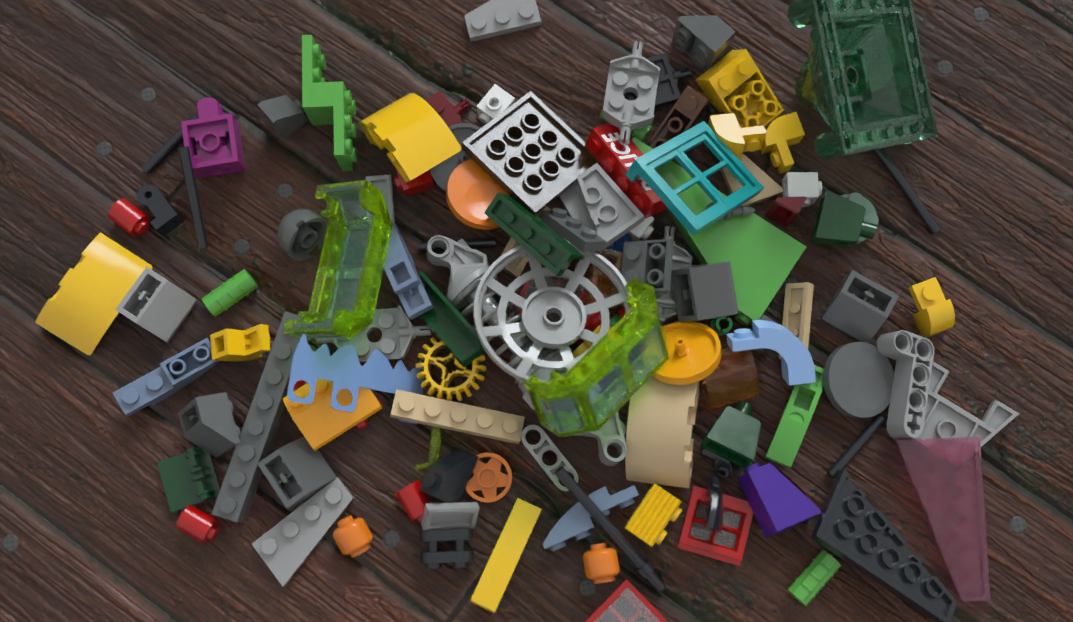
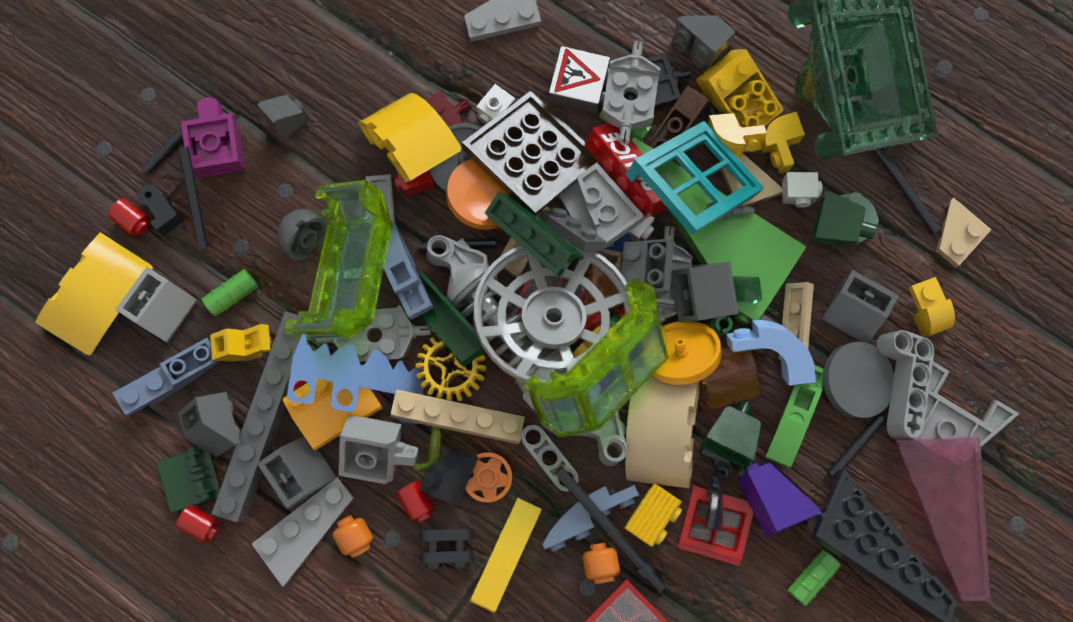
bright green bracket [302,35,357,171] -> none
light grey tile [421,502,480,530] -> none
dark red slope [765,196,807,226] -> none
none -> light grey hinge [339,415,418,484]
none -> piece [549,46,610,113]
none -> clear green slope [733,276,762,303]
none -> tan wing [936,197,991,268]

